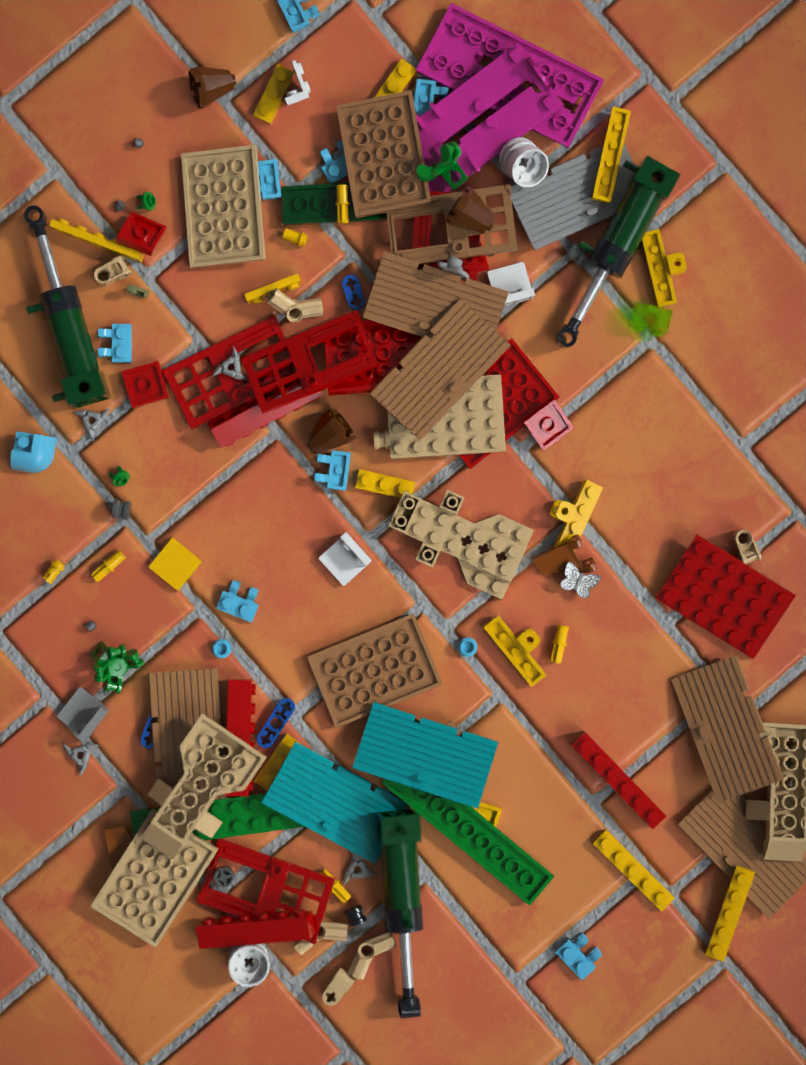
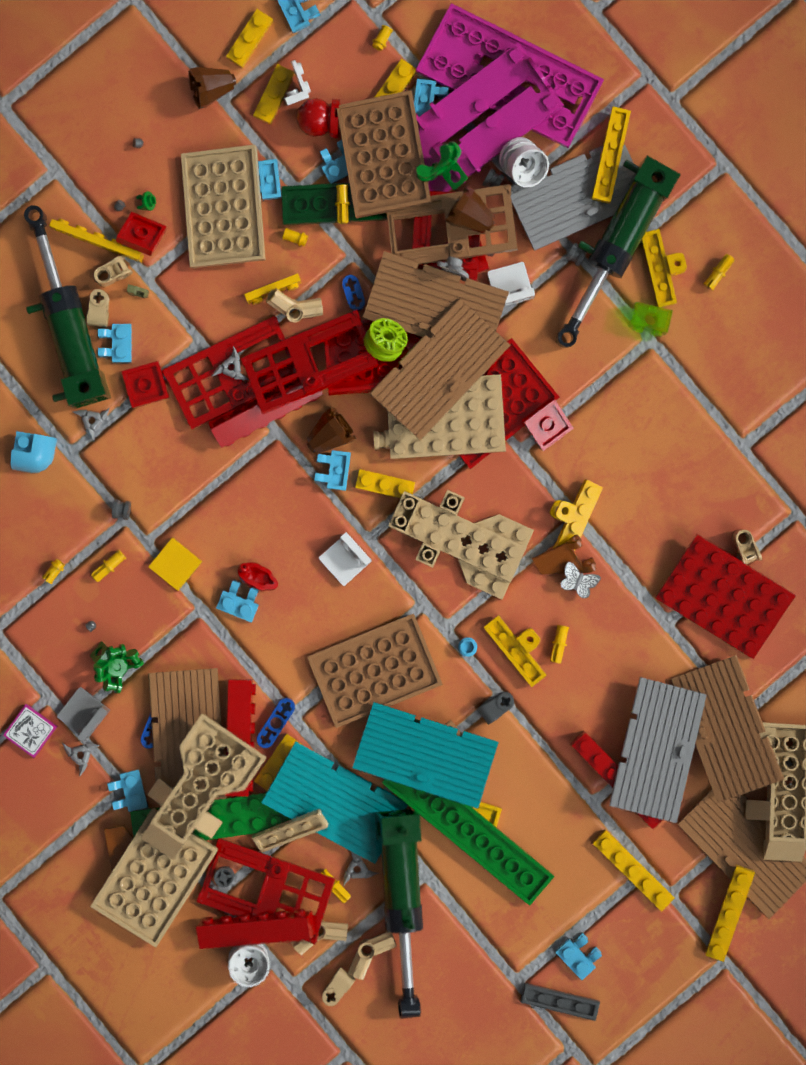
green plate [109,466,130,487] -> none
medium azure plate [212,639,231,658] -> none
black wheel [344,905,367,927] -> none
none -> tile [3,704,58,758]
none -> tan piece [87,289,109,327]
none -> medium azure plate [107,769,148,812]
none -> yellow plate [226,9,273,68]
none -> red arm [237,562,278,592]
none -> tan tile [252,809,329,853]
none -> red tile [296,98,341,138]
none -> lime wheel [364,318,408,362]
none -> yellow pin [372,25,393,51]
none -> dark grey piece [477,692,514,725]
none -> dark grey wheel [482,169,505,187]
none -> dark grey tile [520,983,600,1021]
none -> light grey door [609,677,707,823]
none -> yellow axle [703,254,735,291]

